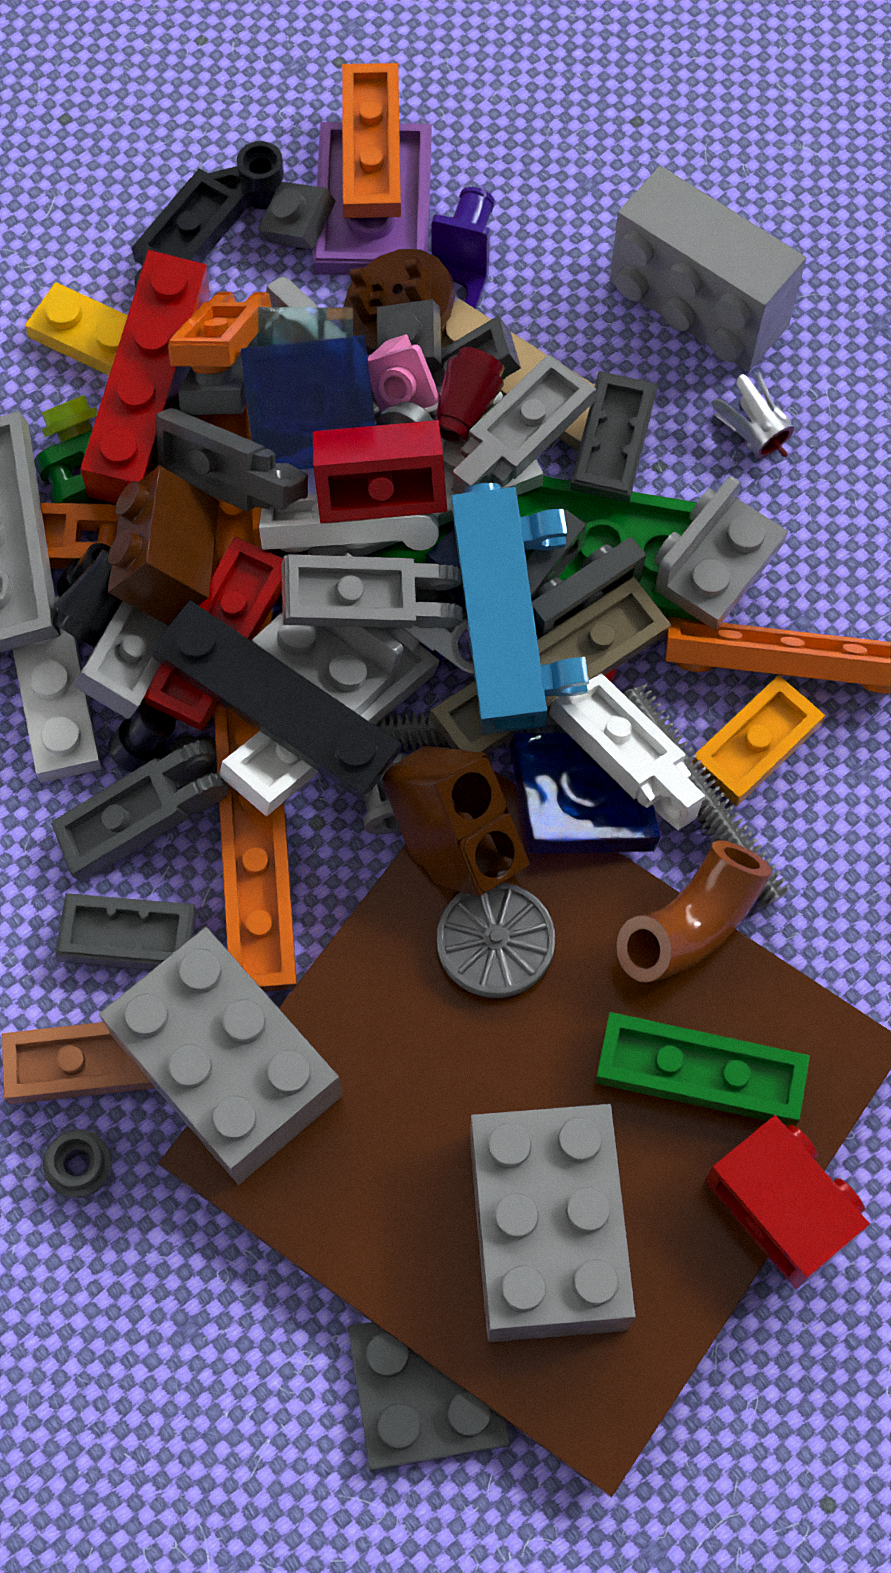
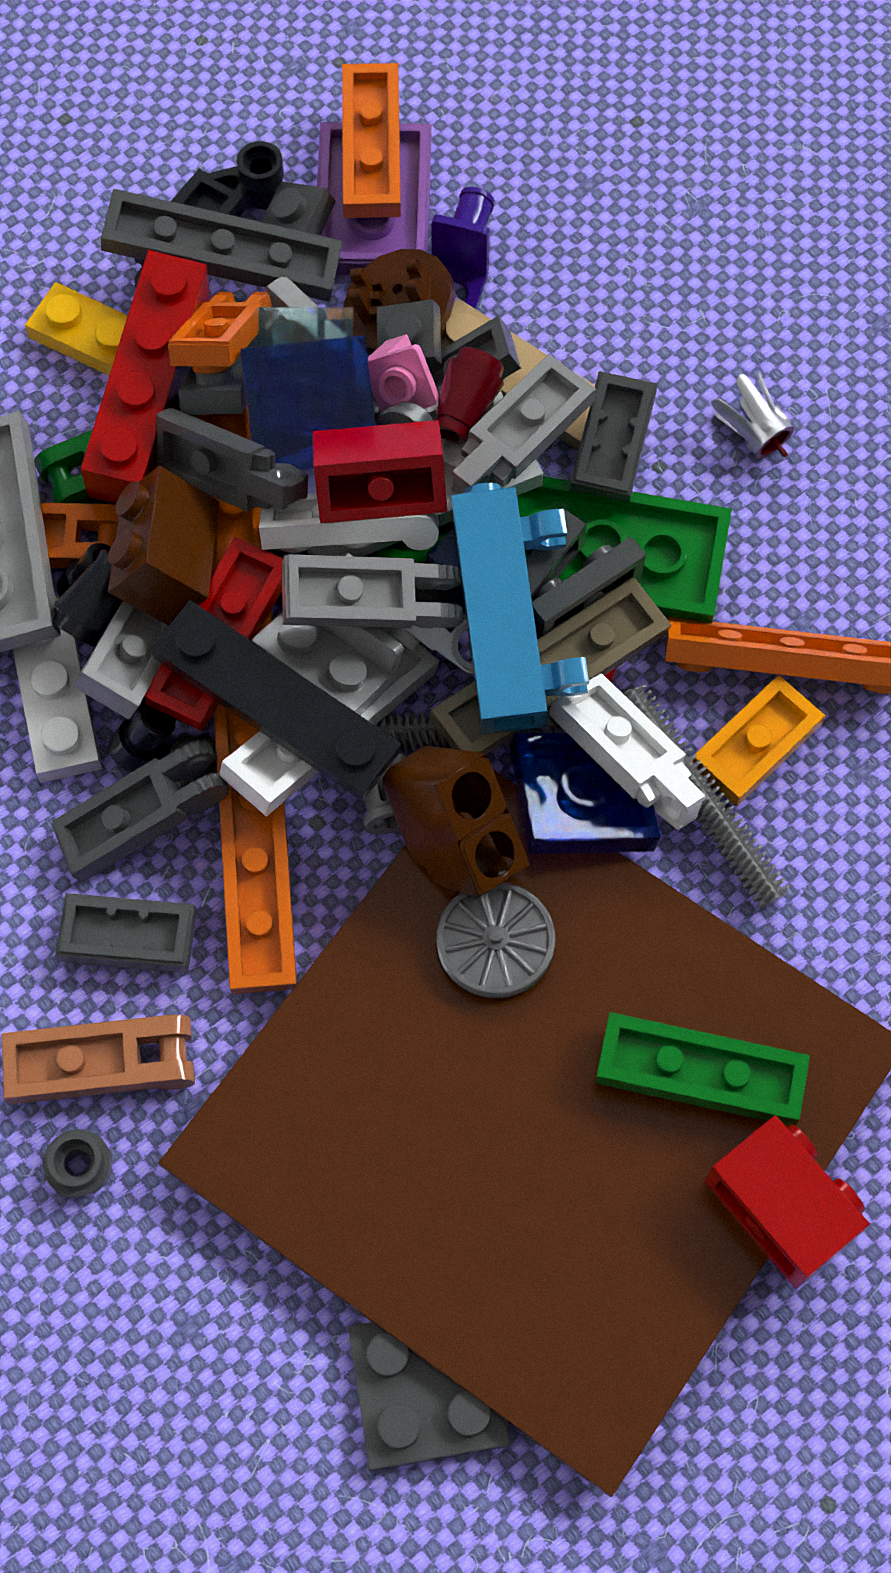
lime plate [41,395,98,443] -> none
light grey brick [99,927,343,1185] -> none
light grey brick [469,1104,636,1342] -> none
brick [610,165,807,372] -> none
dark orange cylinder [616,840,772,982] -> none
light grey bracket [654,476,788,631] -> none
none -> dark grey plate [101,188,342,302]

